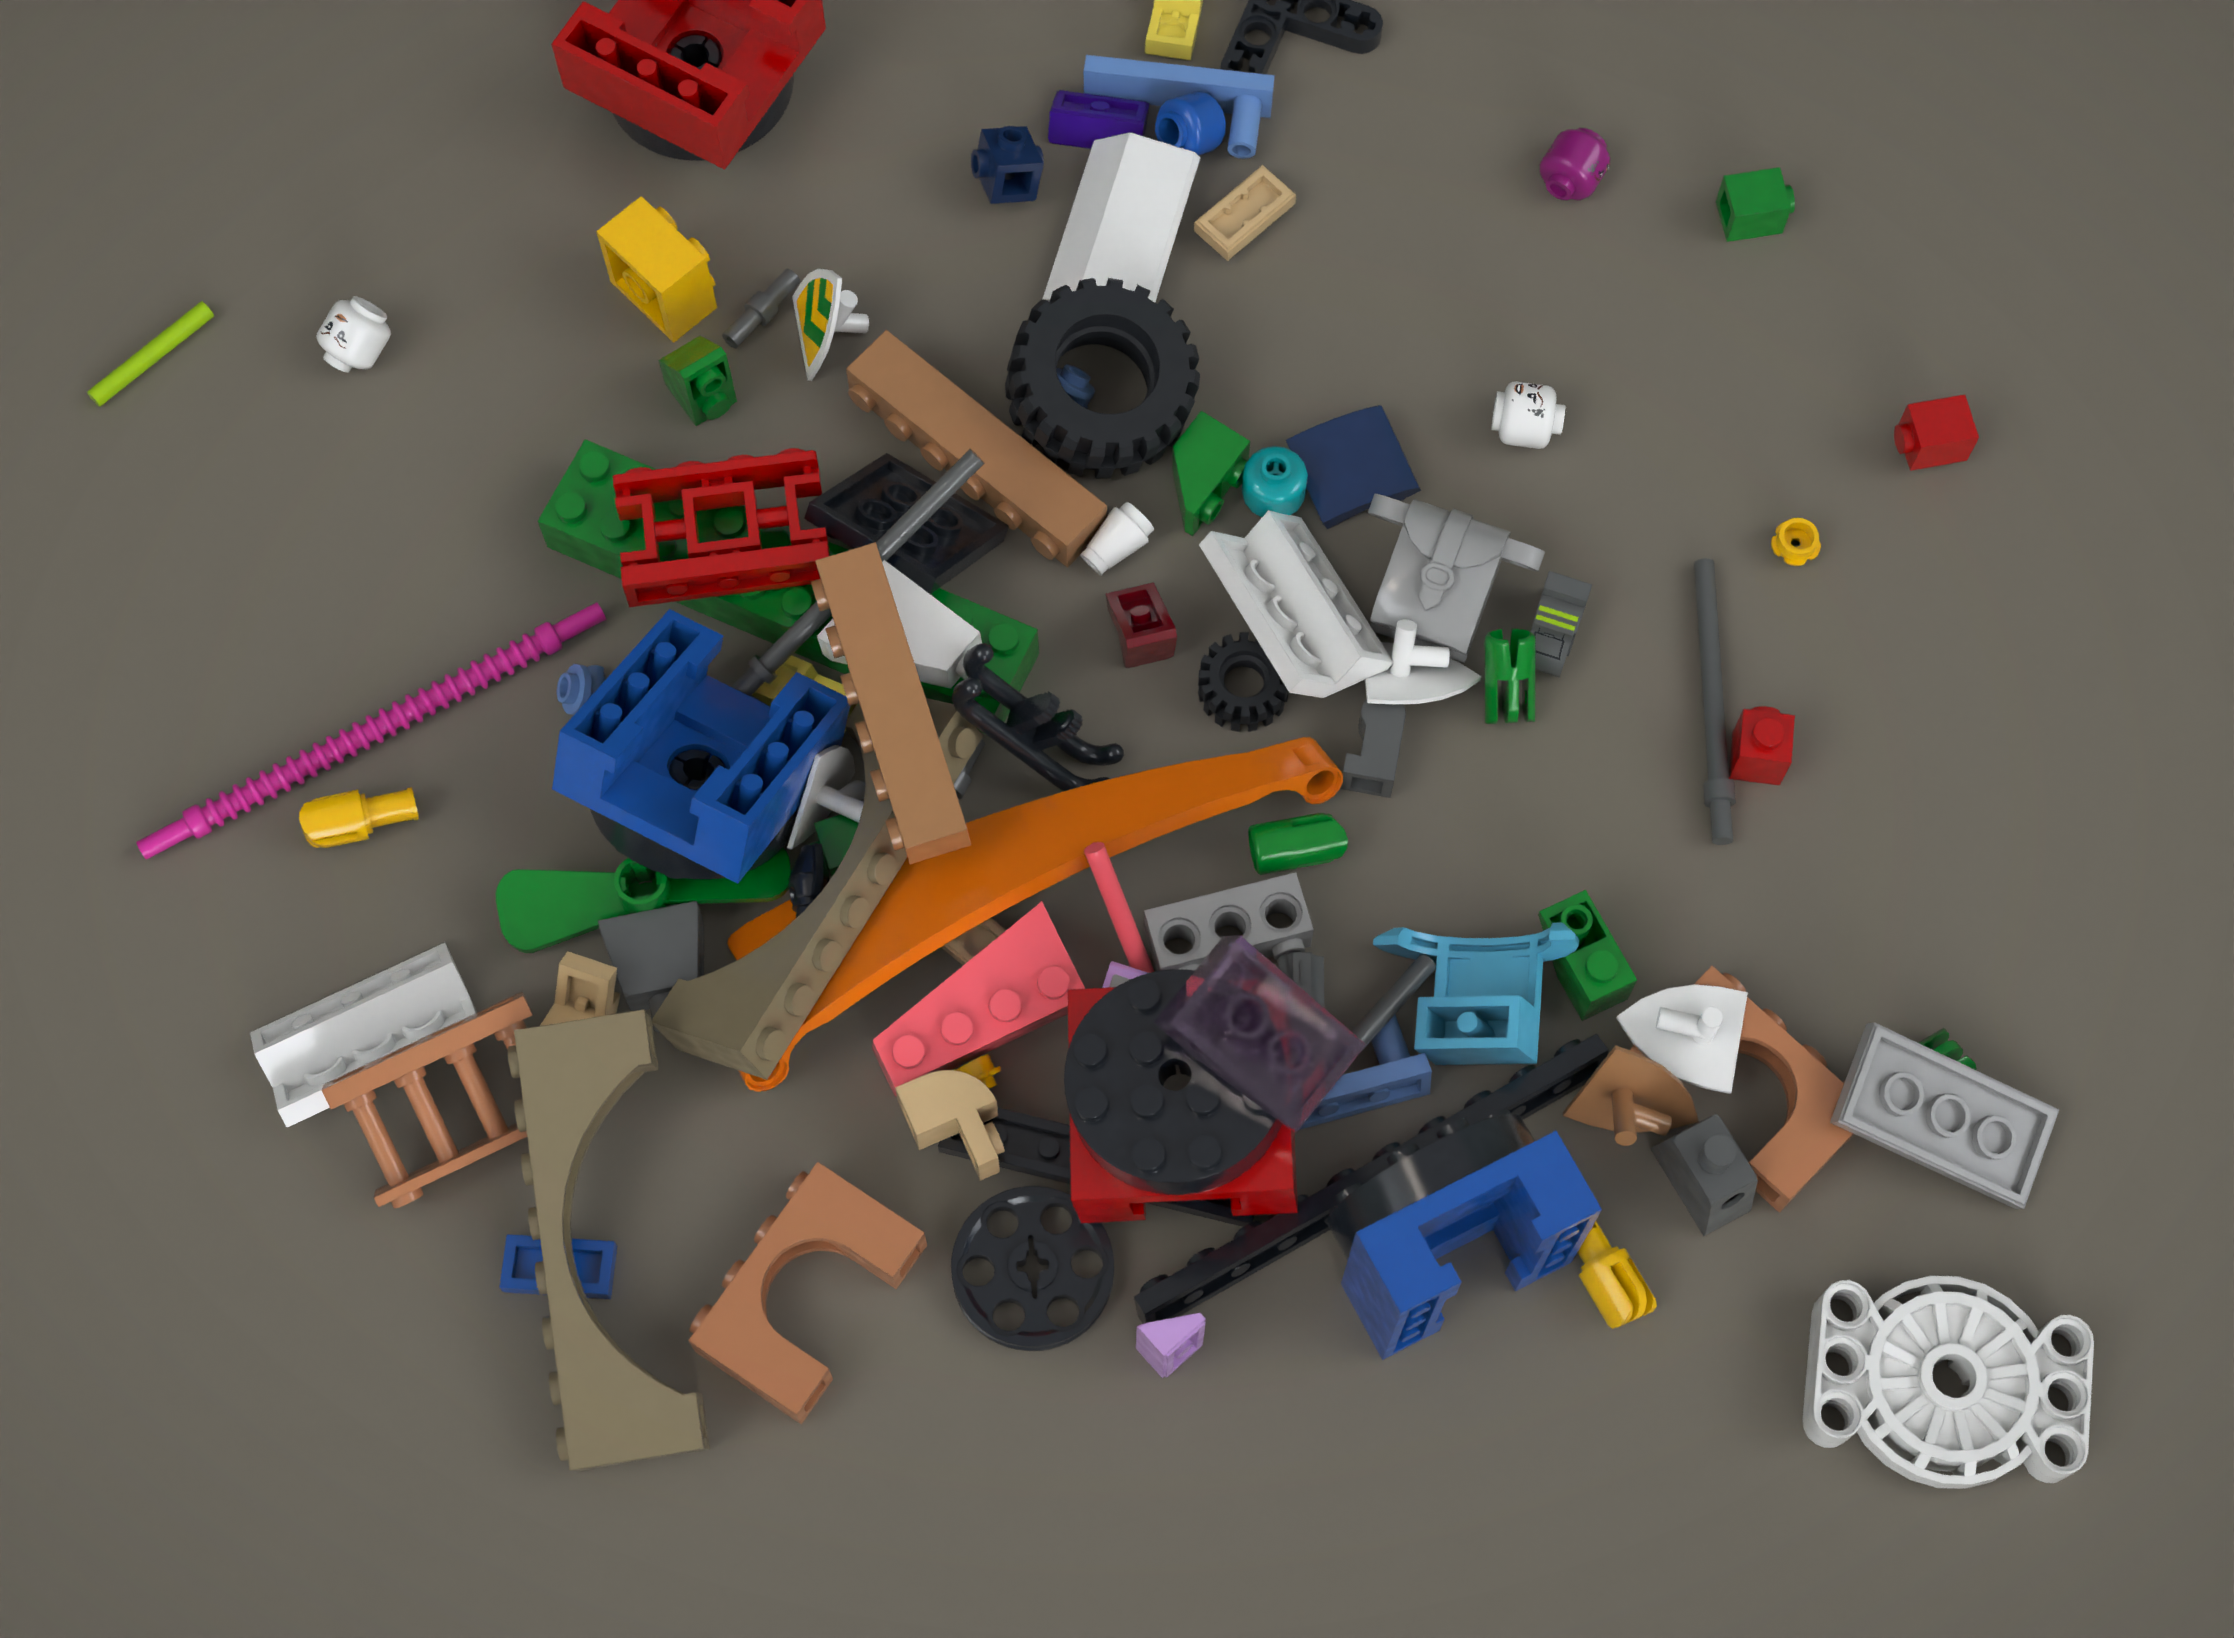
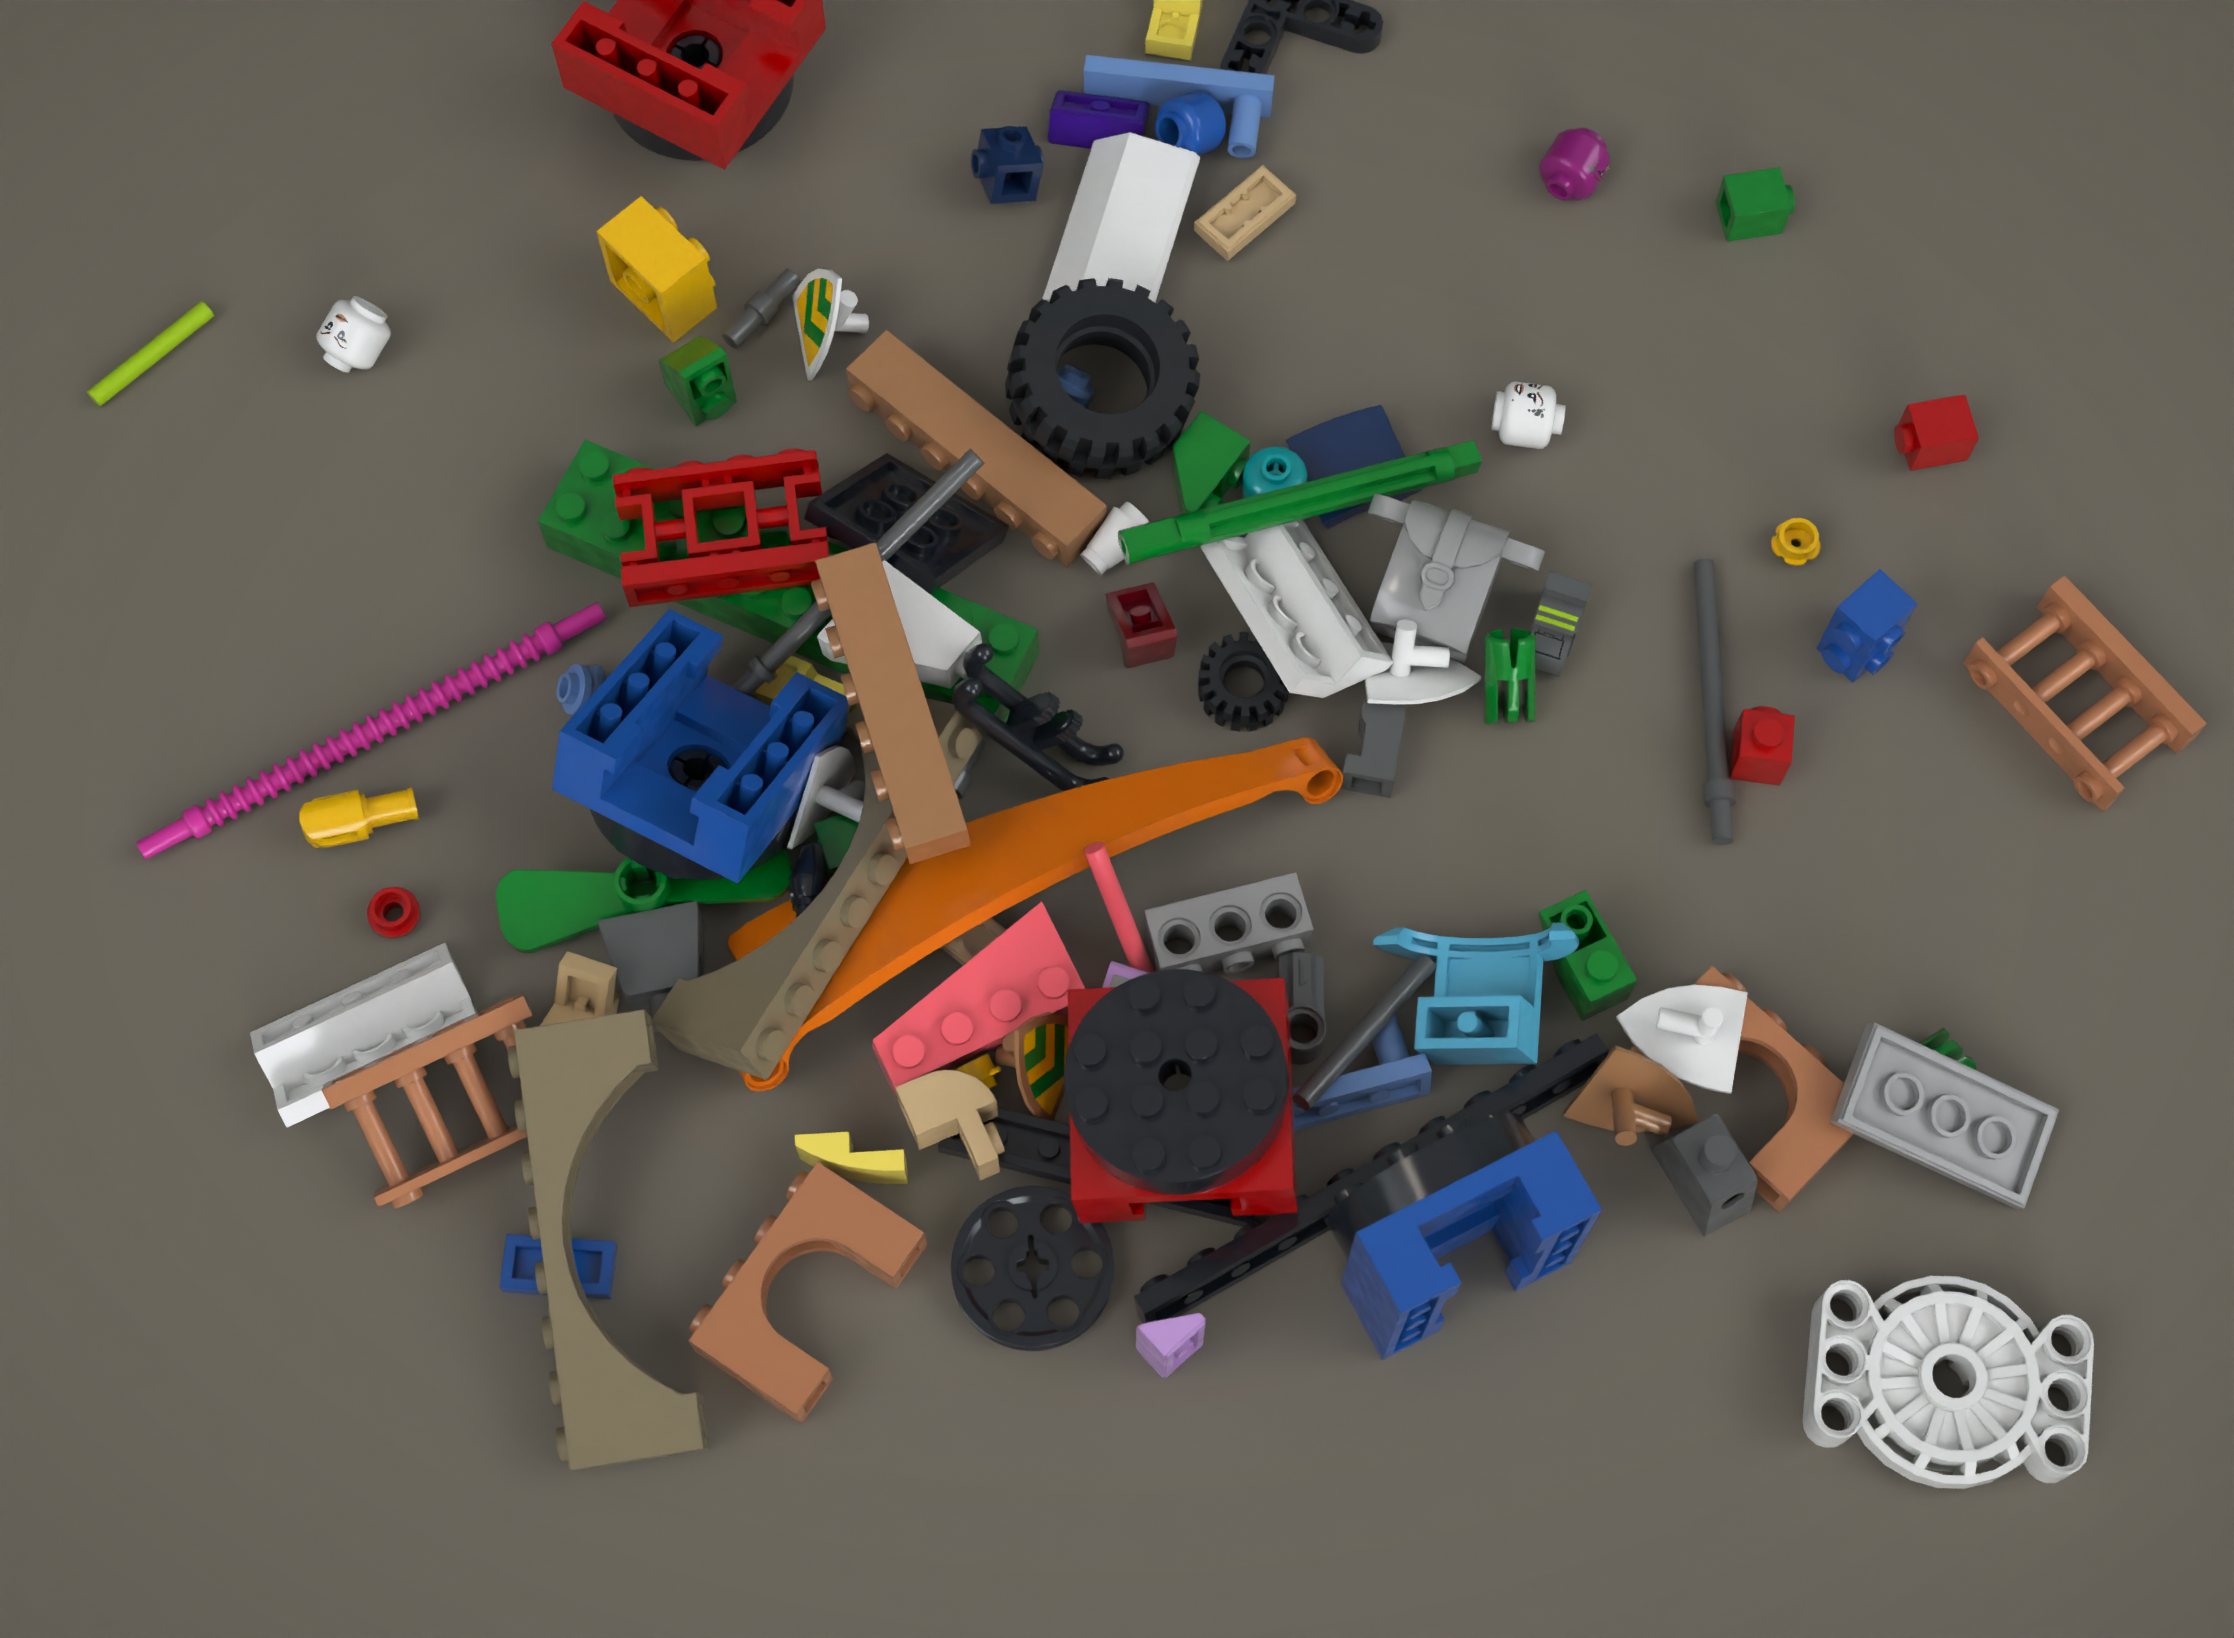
clear purple slope [1154,935,1366,1132] -> none
green arm [1248,813,1348,875] -> none
yellow arm [1578,1221,1657,1329] -> none
none -> red plate [367,887,421,939]
none -> light yellow slope [795,1132,908,1184]
none -> shield [995,1012,1068,1121]
none -> green piece [1118,440,1482,565]
none -> blue brick [1816,569,1918,682]
none -> nougat fence [1963,575,2207,812]

